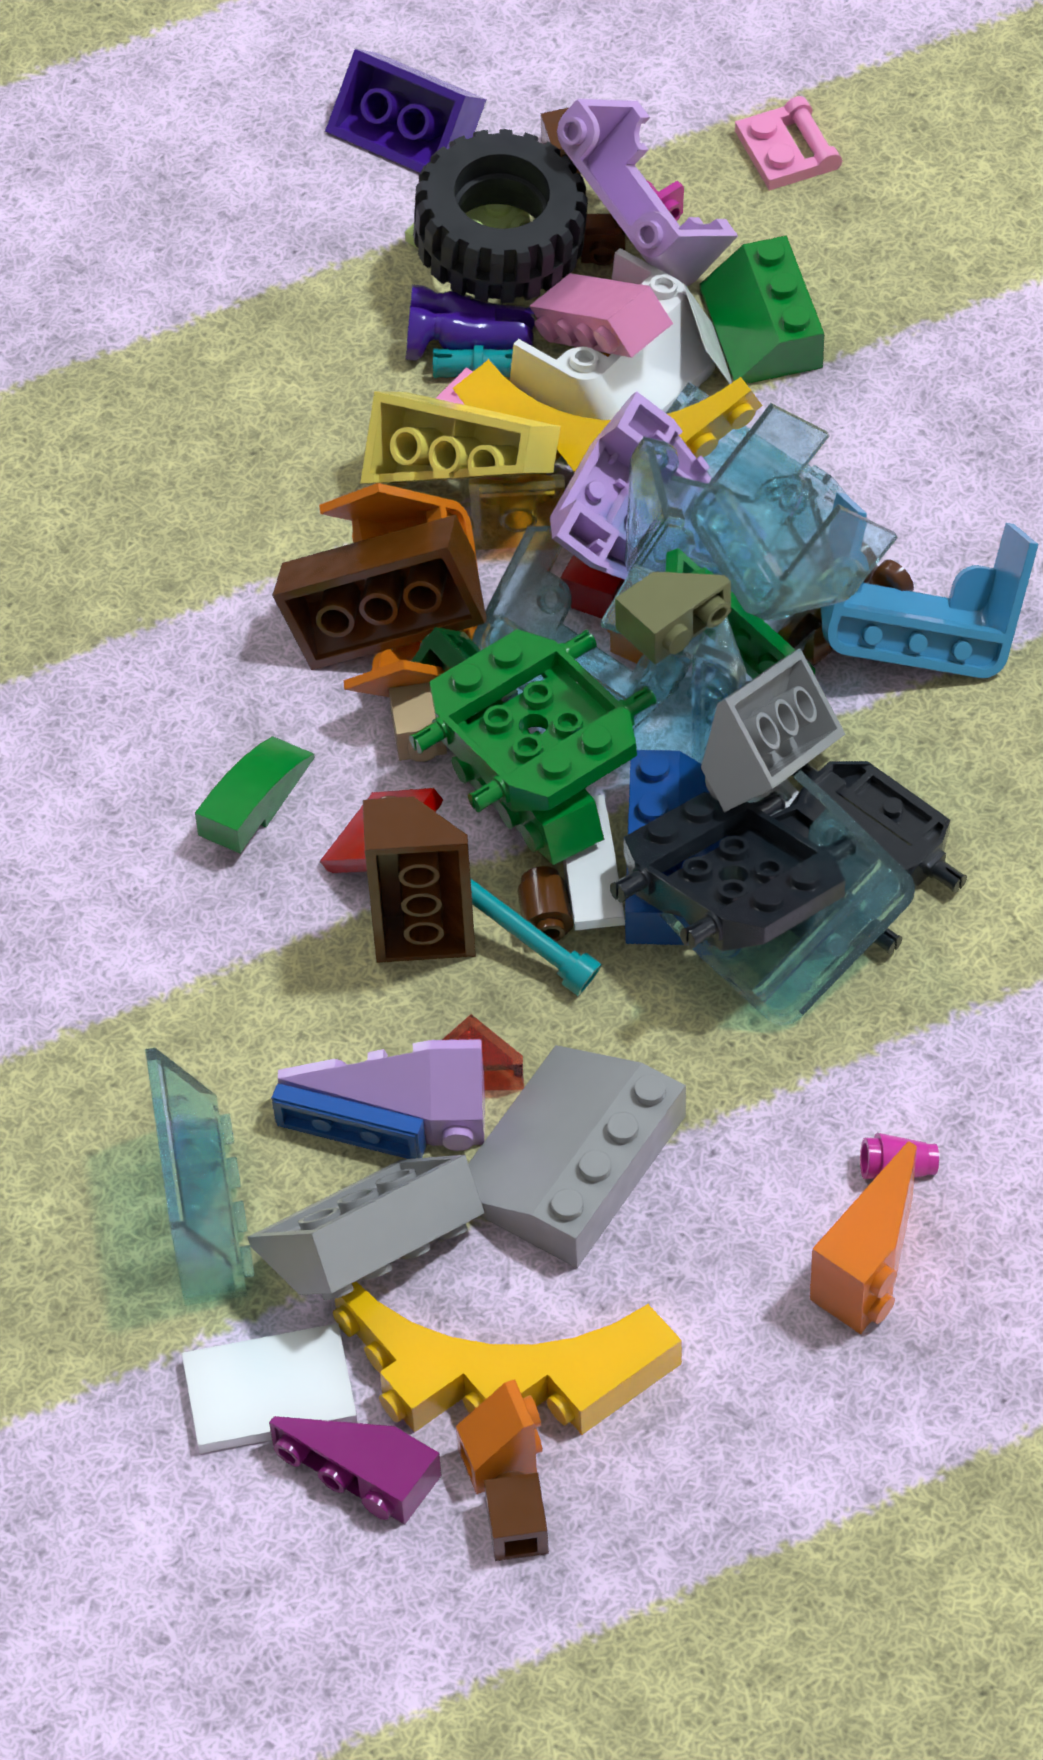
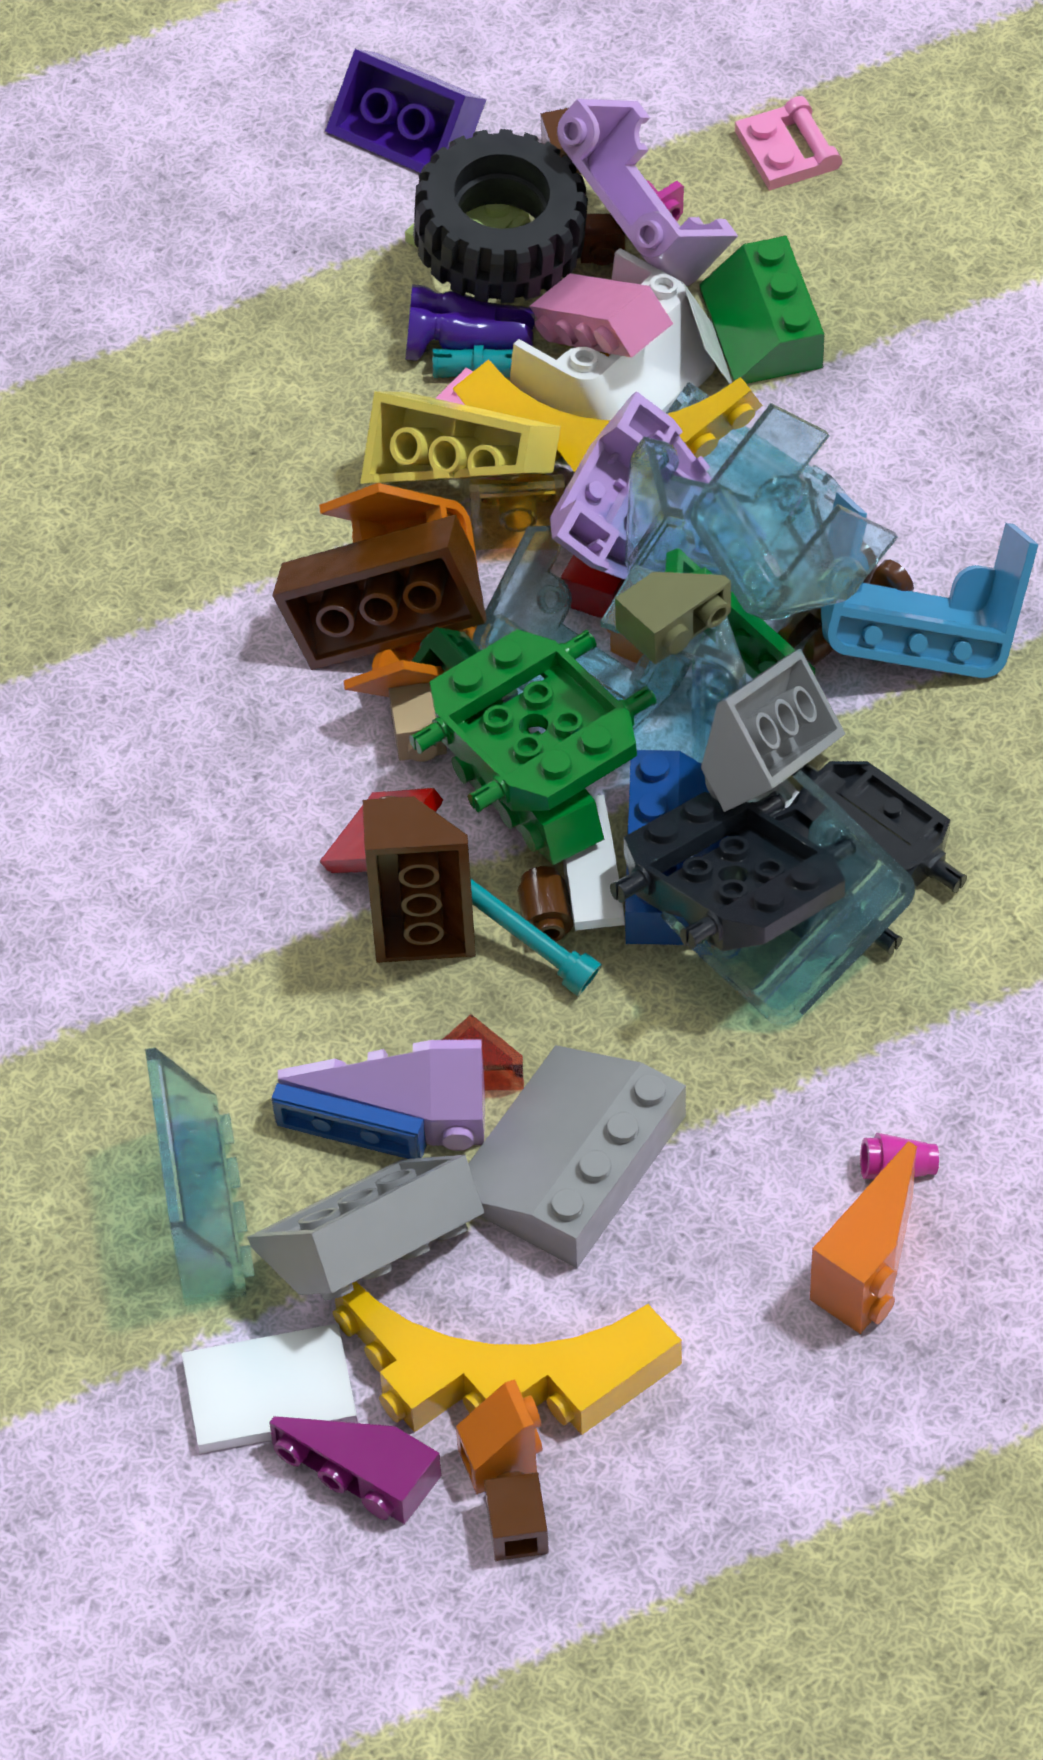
green slope [195,736,315,854] -> none

